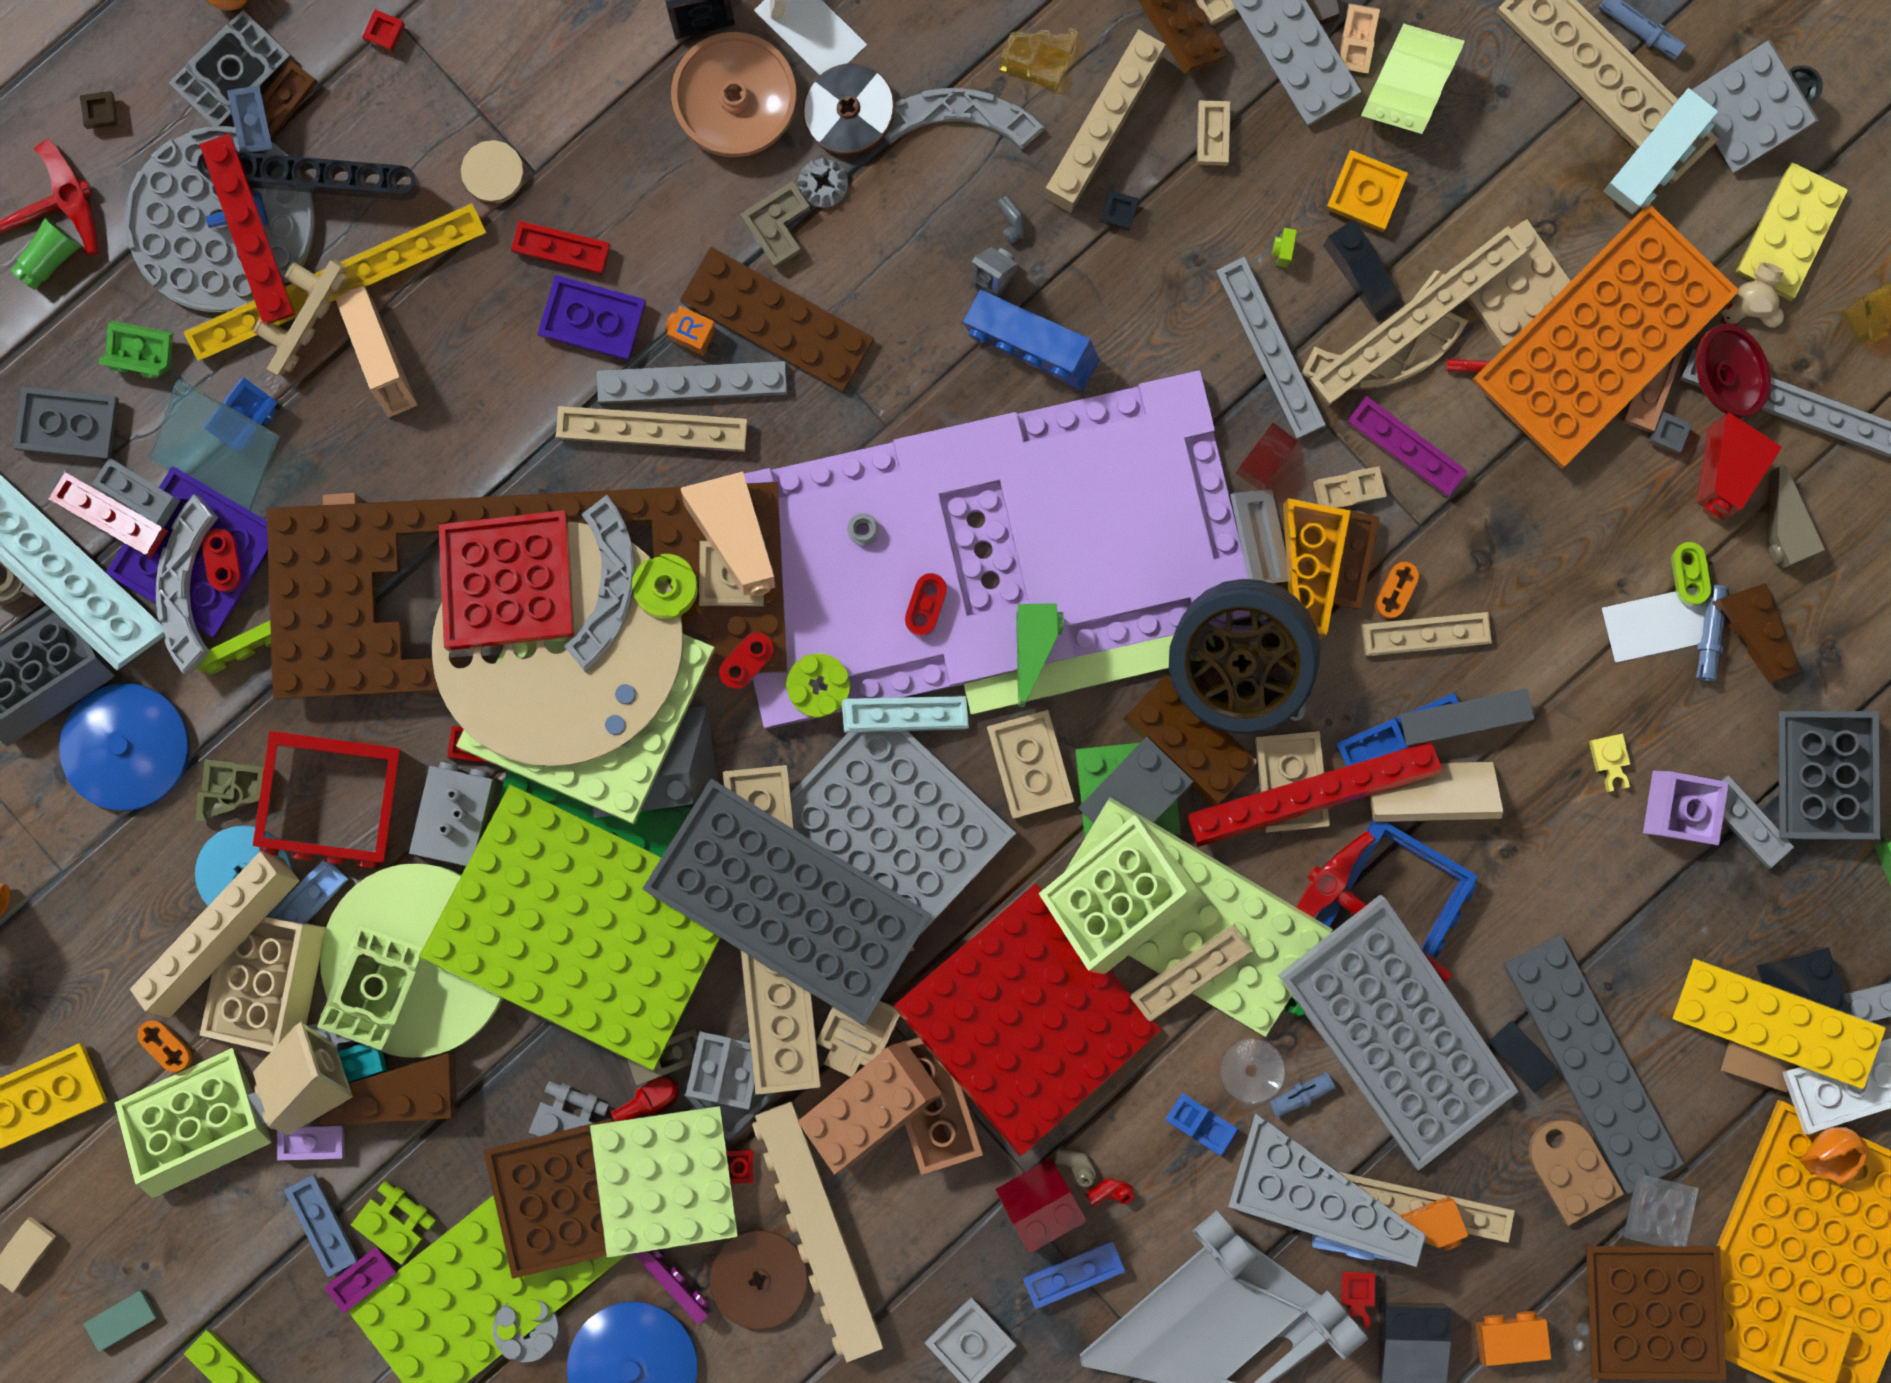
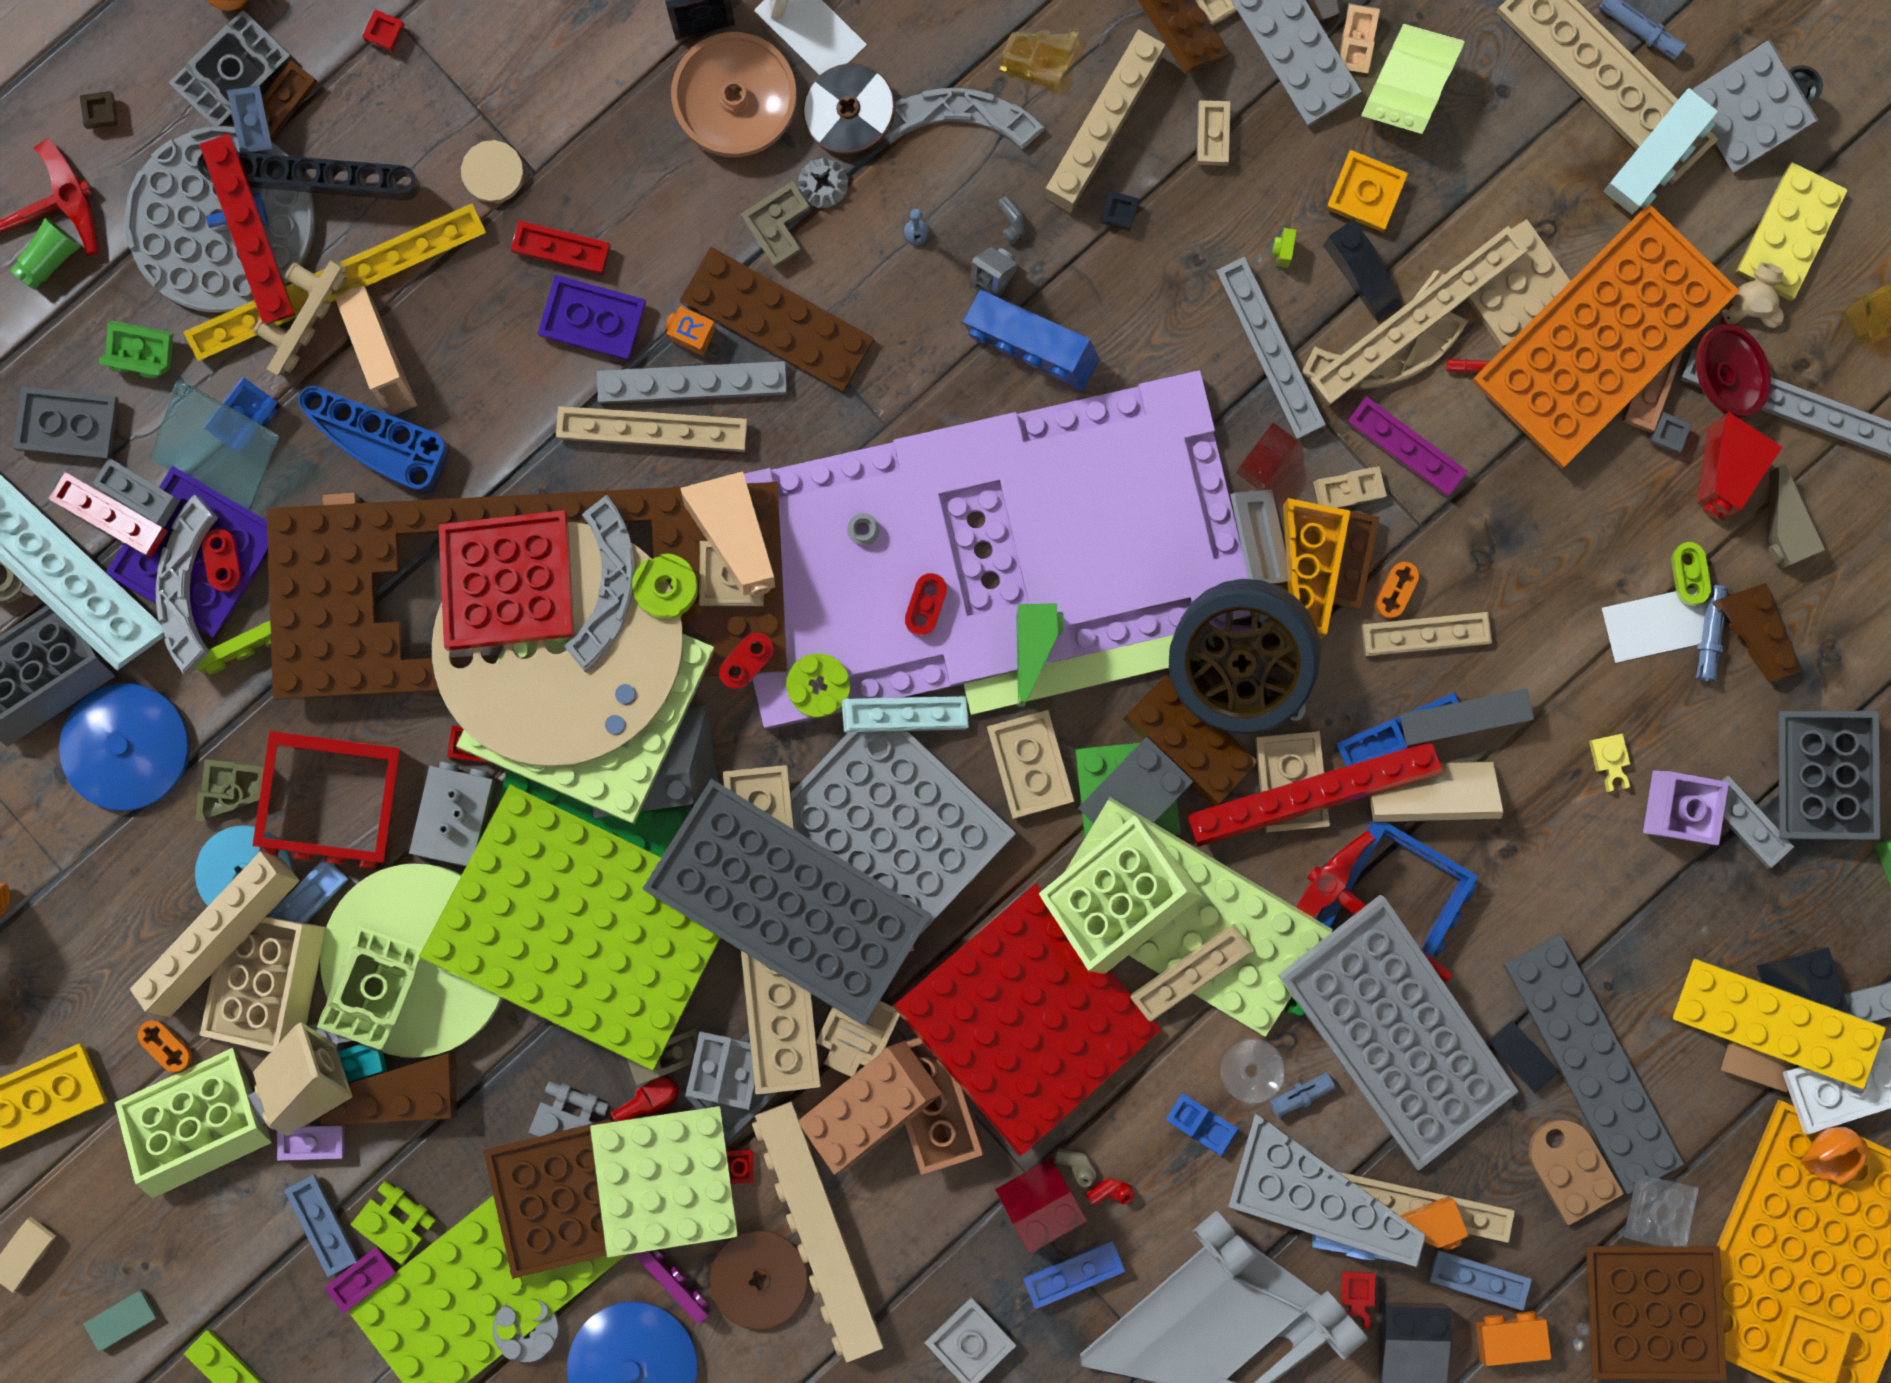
none -> blue beam [298,386,449,494]
none -> sand blue hinge [904,209,929,246]
none -> sand blue plate [1428,1249,1532,1311]

